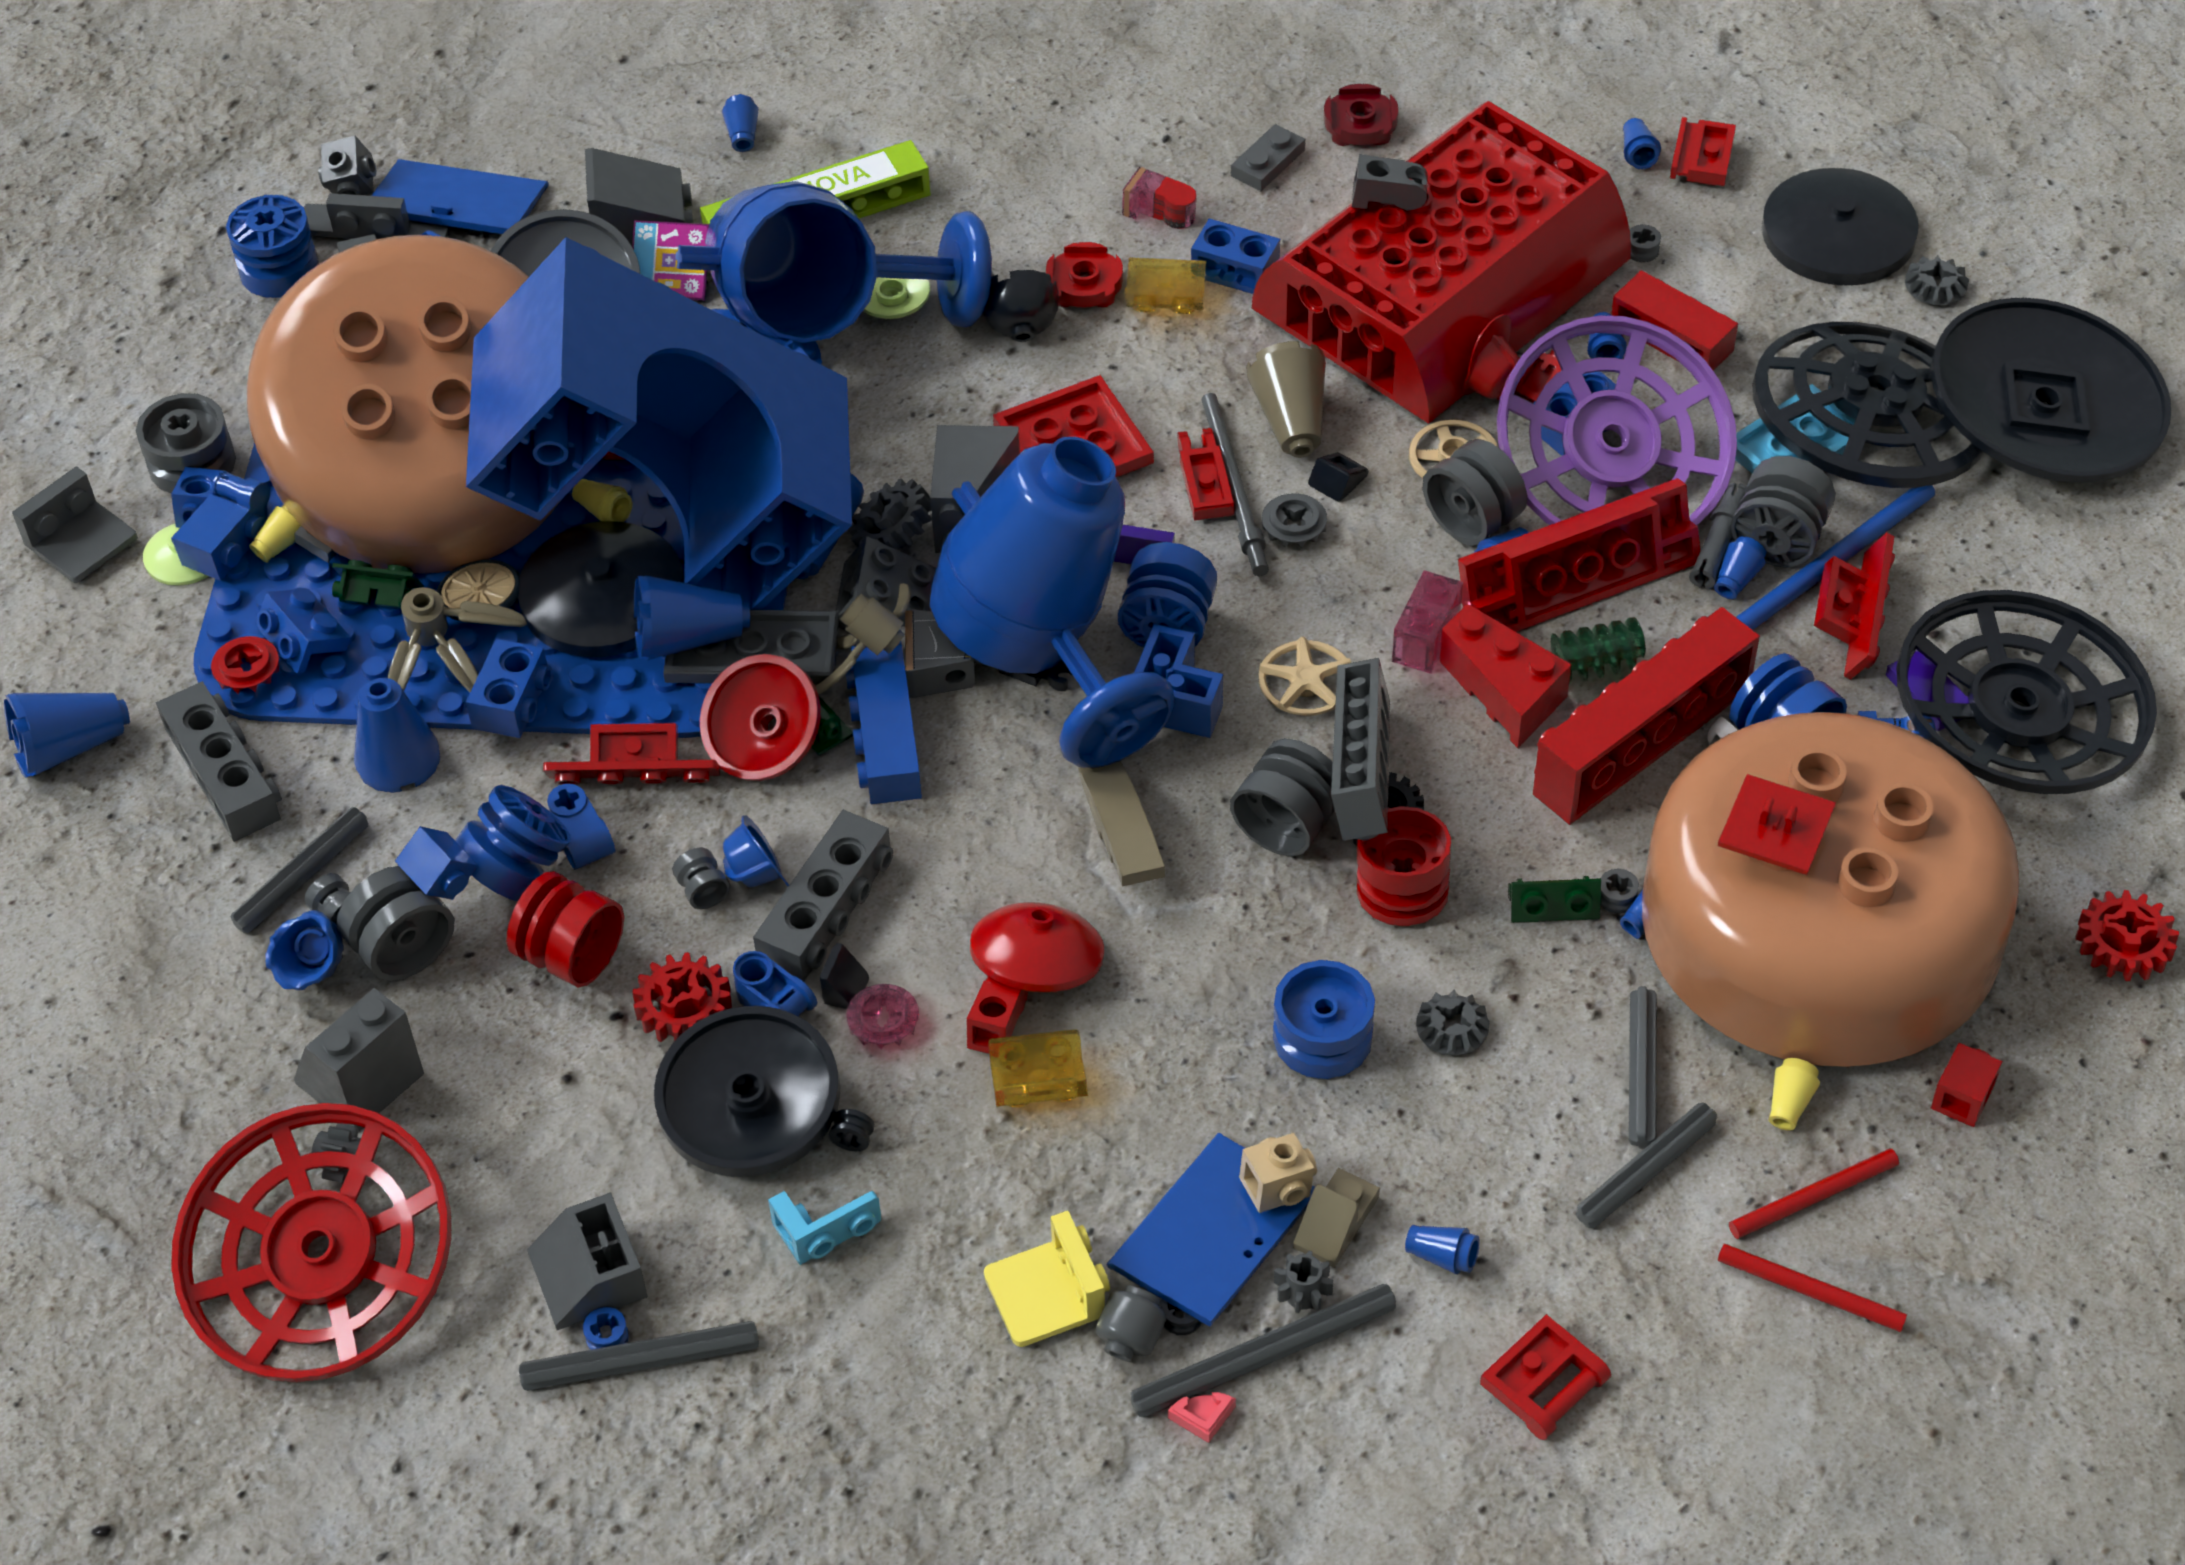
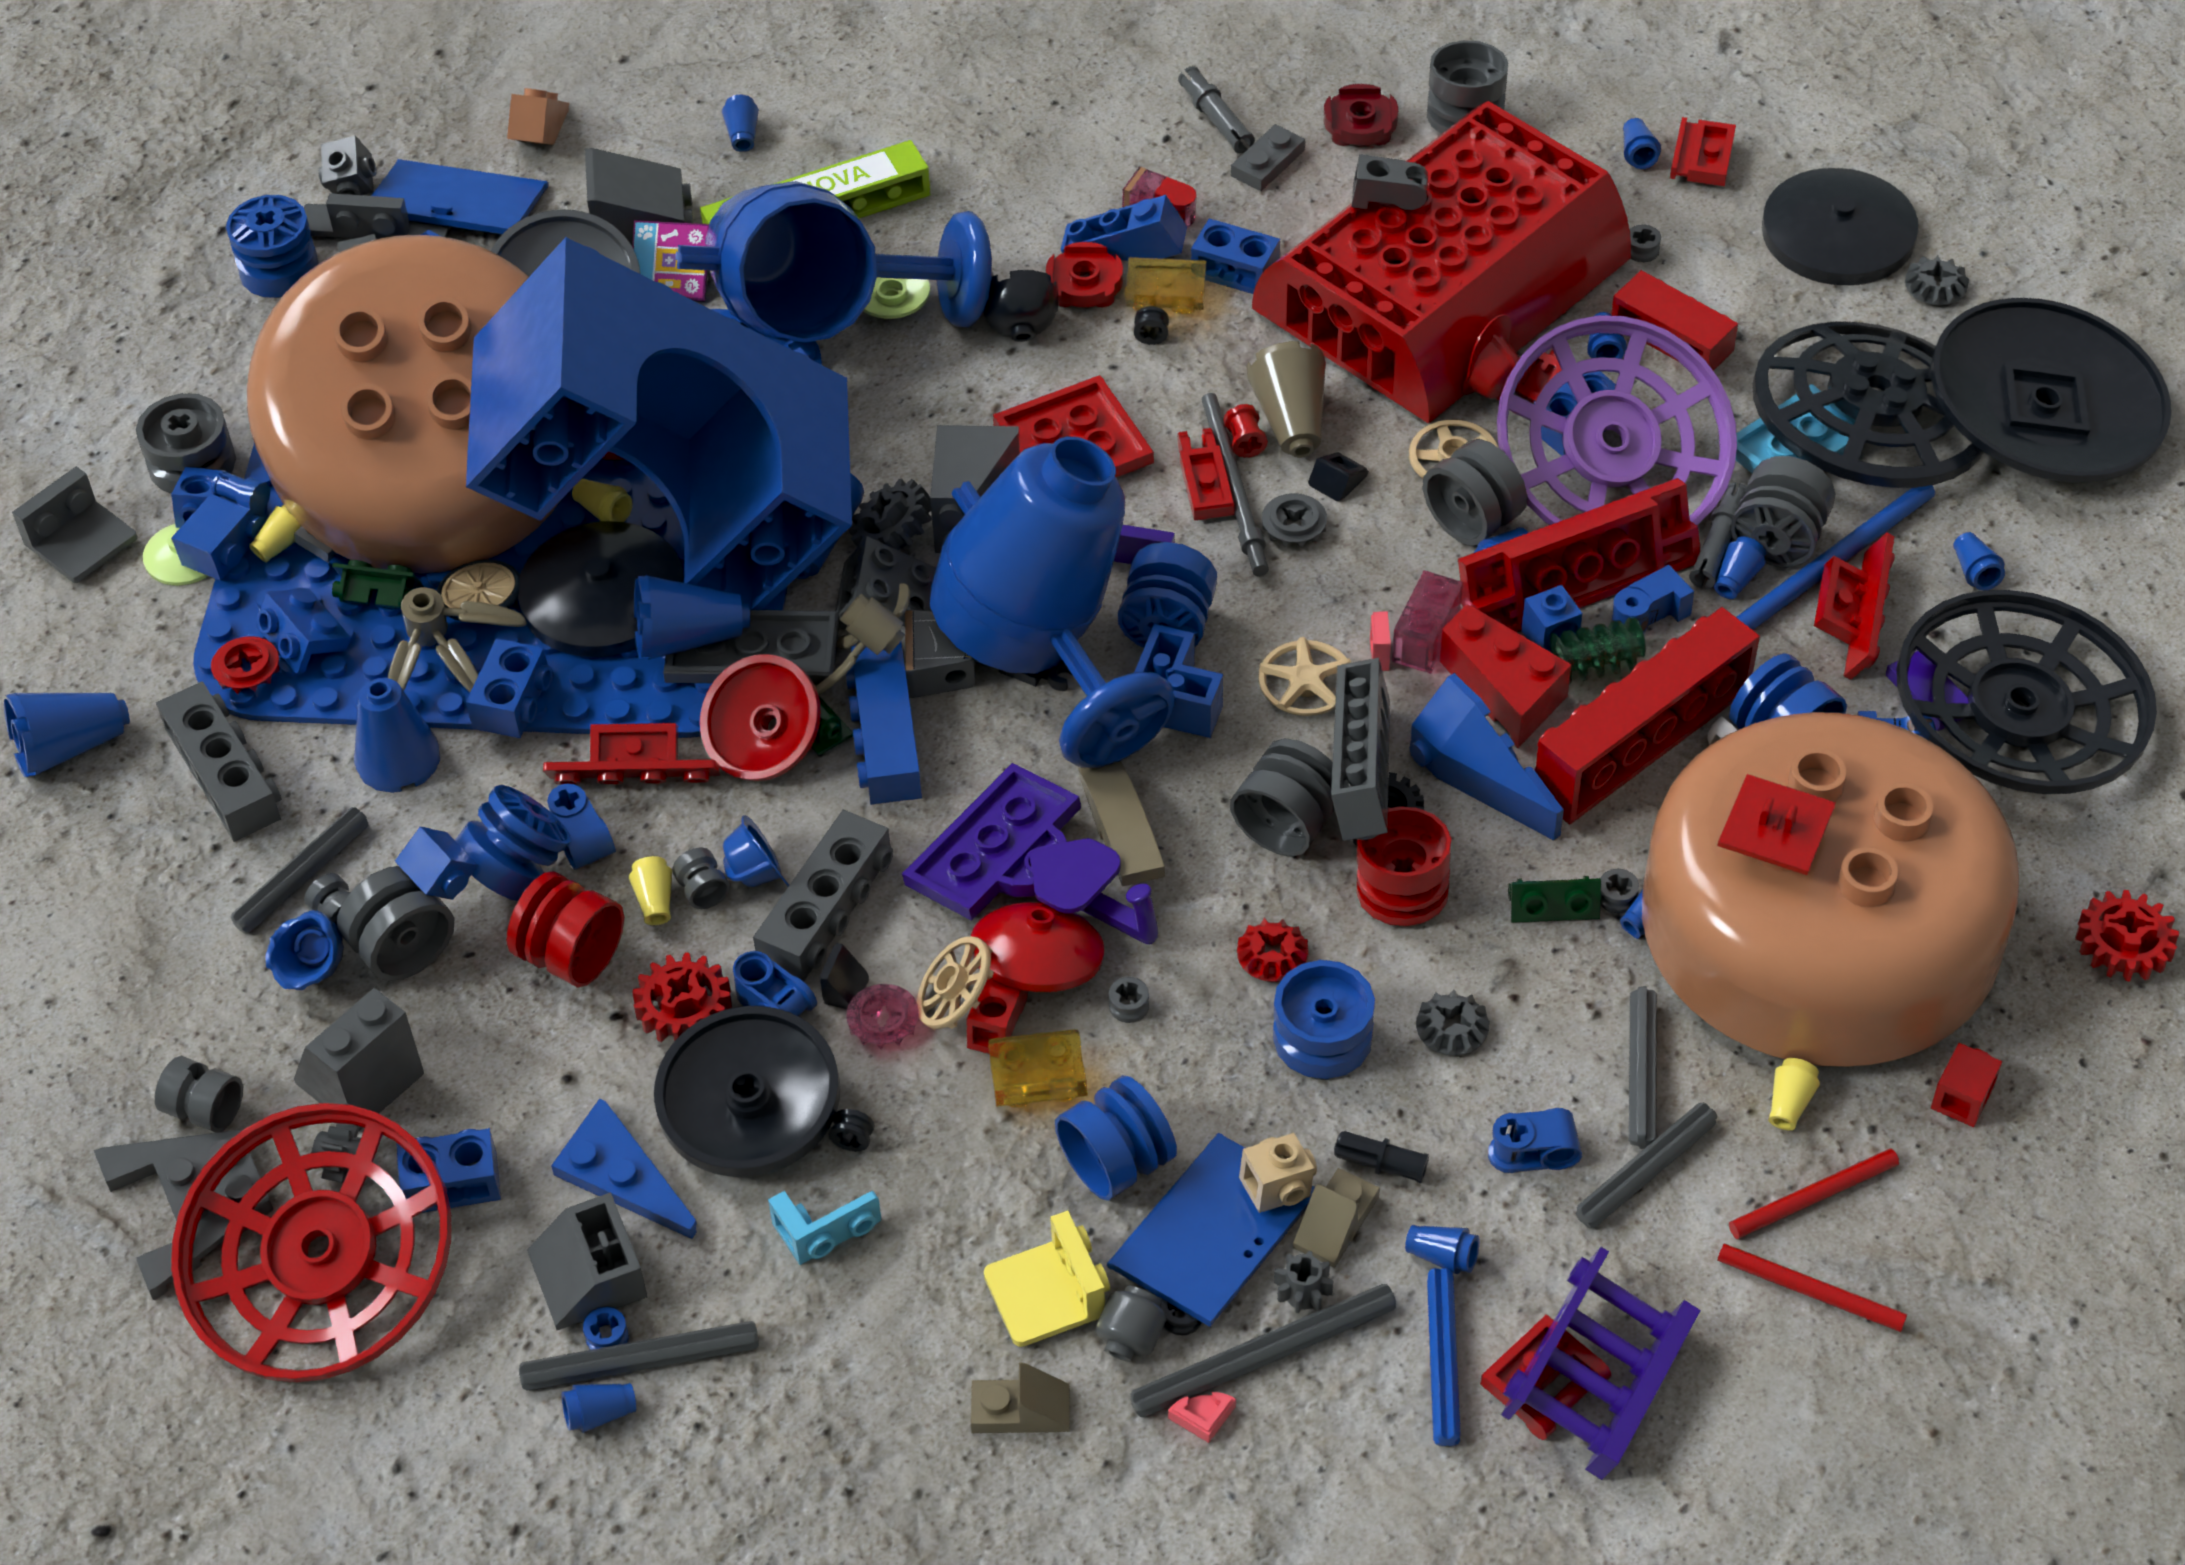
none -> dark grey wing [94,1129,274,1300]
none -> dark grey wheel [155,1056,243,1133]
none -> blue brick [396,1128,501,1213]
none -> nougat slope [507,88,569,145]
none -> blue wing [551,1098,697,1239]
none -> blue cone [561,1383,636,1433]
none -> light yellow cone [629,856,672,925]
none -> dark purple plate [902,763,1158,944]
none -> tan wheel [917,936,994,1030]
none -> dark tan slope [971,1363,1070,1433]
none -> blue wheel [1055,1075,1177,1201]
none -> blue slope [1060,195,1187,263]
none -> dark grey bush [1109,977,1149,1023]
none -> black bush [1134,306,1169,345]
none -> dark grey pin [1178,66,1255,153]
none -> red bush [1223,404,1268,458]
none -> red gear [1237,918,1309,982]
none -> black axle [1334,1131,1429,1183]
none -> coral tile [1370,611,1391,671]
none -> blue wedge [1409,673,1564,840]
none -> dark grey wheel [1427,40,1509,134]
none -> blue axle [1427,1268,1461,1447]
none -> blue piece [1488,1108,1582,1173]
none -> dark purple fence [1501,1247,1701,1480]
none -> blue brick [1521,585,1583,655]
none -> blue leg [1612,565,1694,638]
none -> blue cone [1953,532,2005,591]

